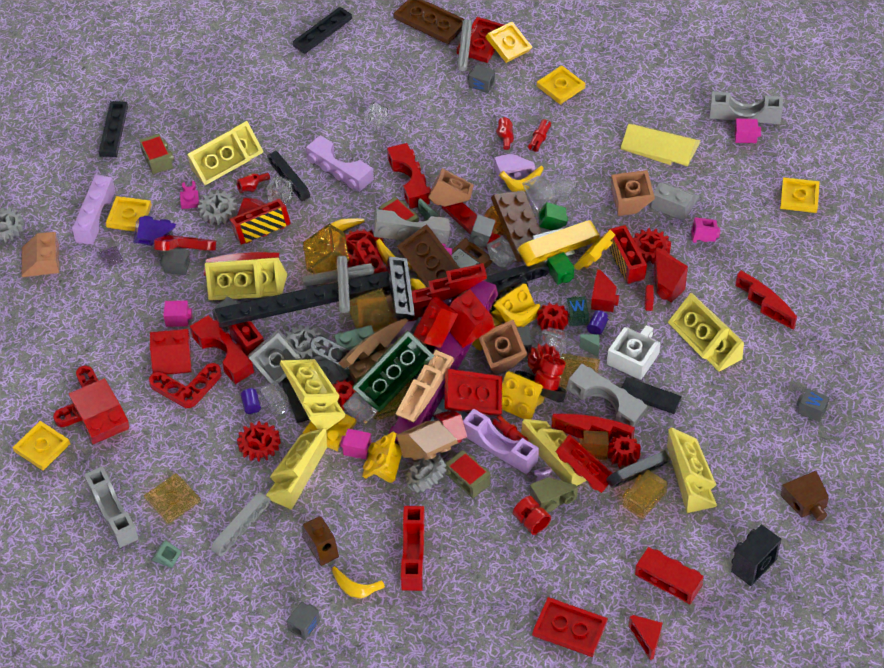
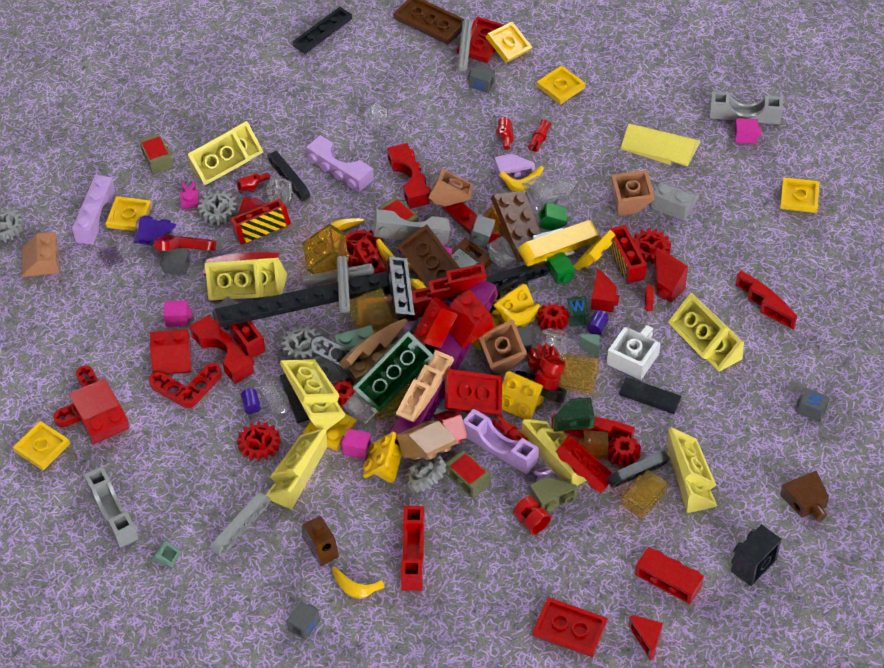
black plate [99,101,128,157] -> none
clear yellow tile [144,473,201,524] -> none
light grey slope [248,329,302,387] -> none
sand green slope [418,199,440,220] -> none
light grey arch [566,364,647,427] -> none
dark pink brick [691,217,720,243] -> none
none -> clear green slope [553,397,594,432]

